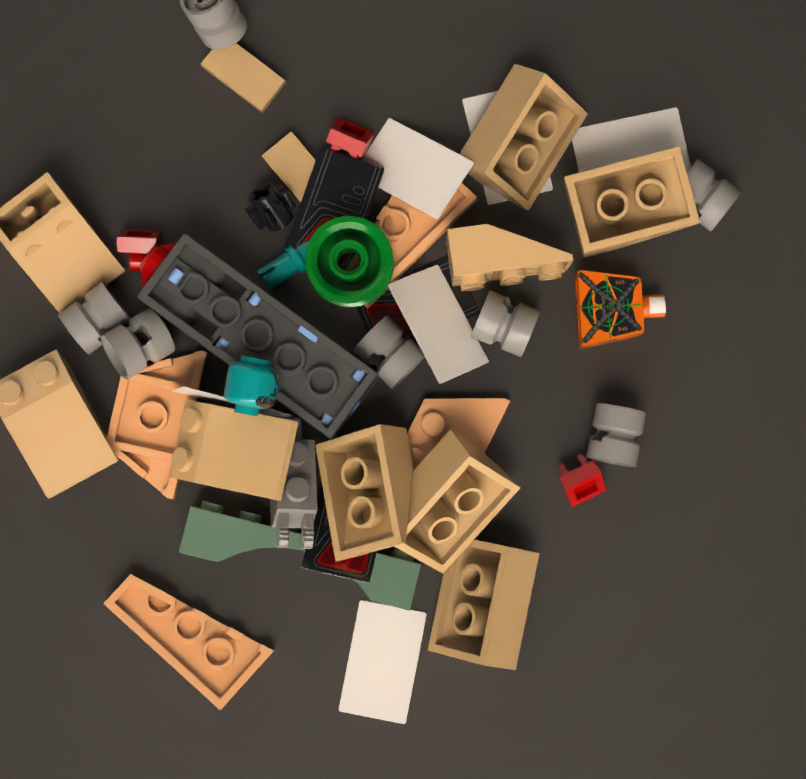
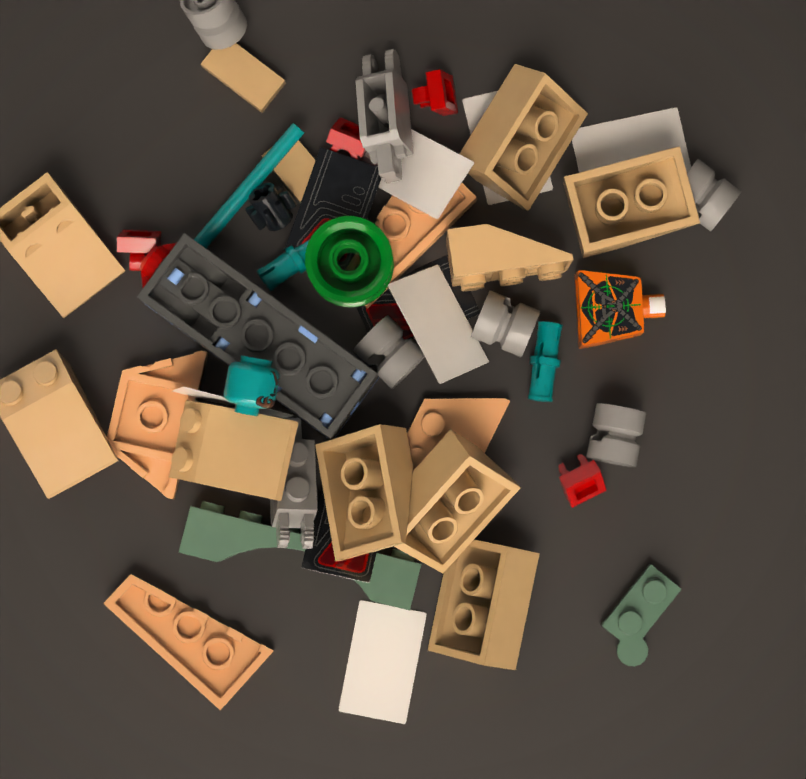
light grey wheel [58,282,131,355] -> none
light grey wheel [101,308,175,380] -> none
none -> teal bar [194,123,305,248]
none -> light grey hinge [355,49,413,183]
none -> red tile [412,69,458,116]
none -> teal pin [527,321,563,402]
none -> sand green hinge [601,564,682,667]

